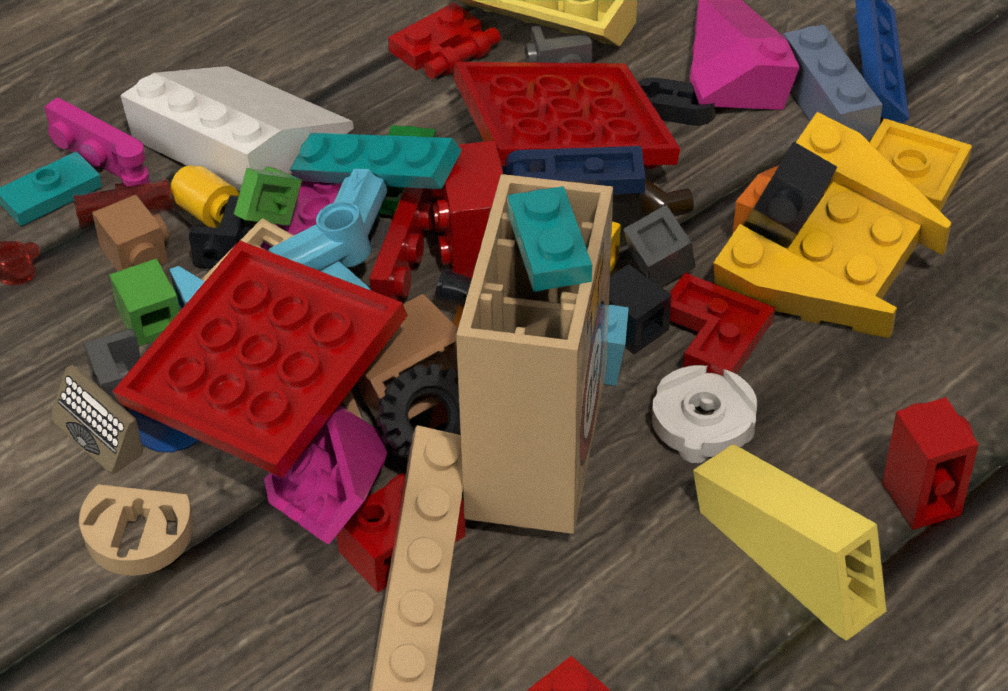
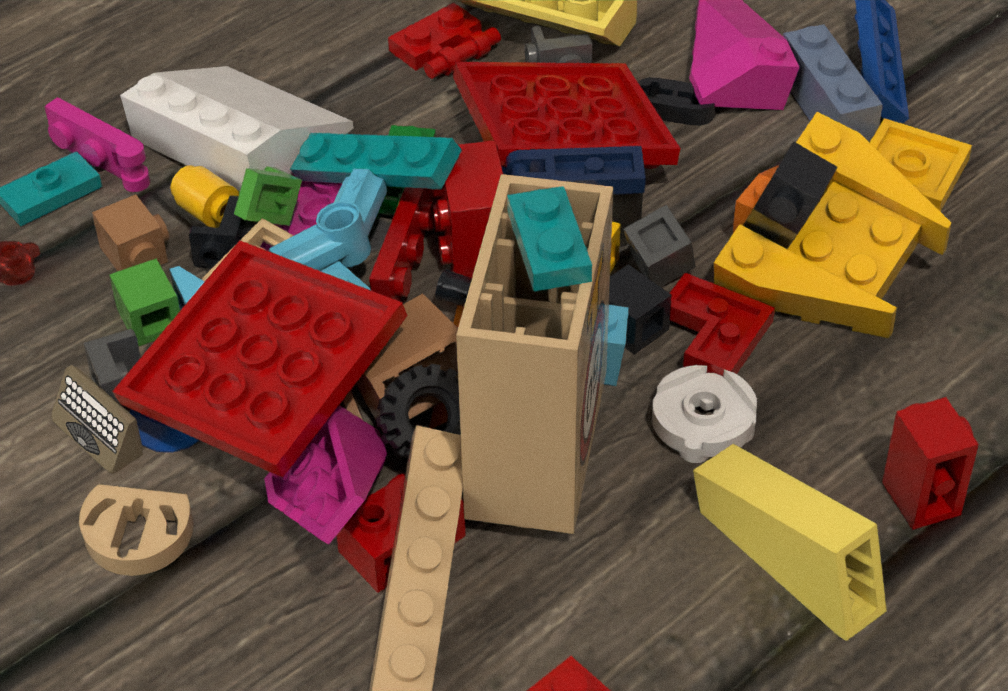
clear red pin [73,178,173,225] -> none
dark brown arm [624,179,694,216] -> none

